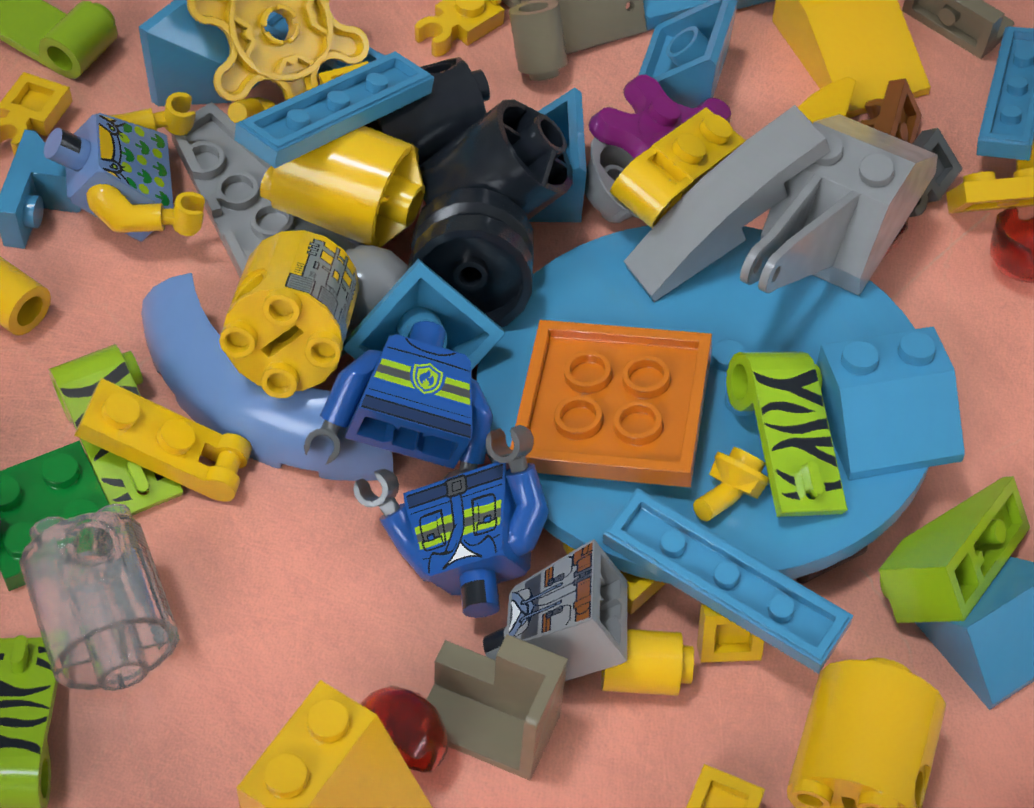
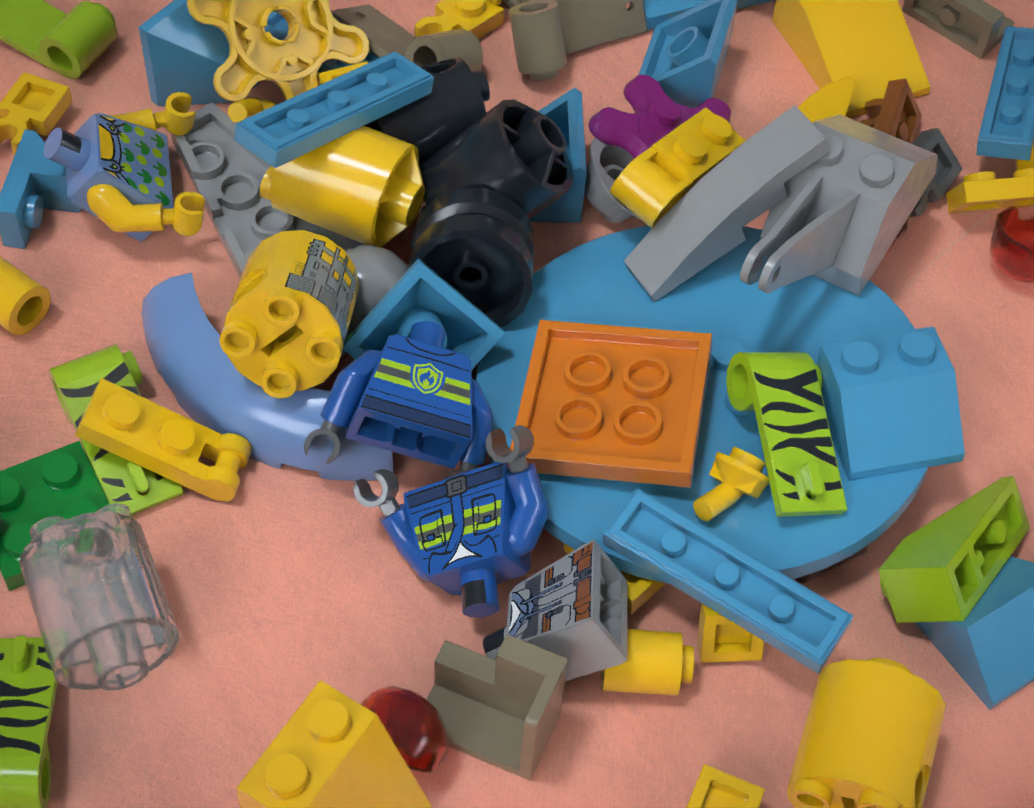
none -> dark tan door [331,4,483,71]

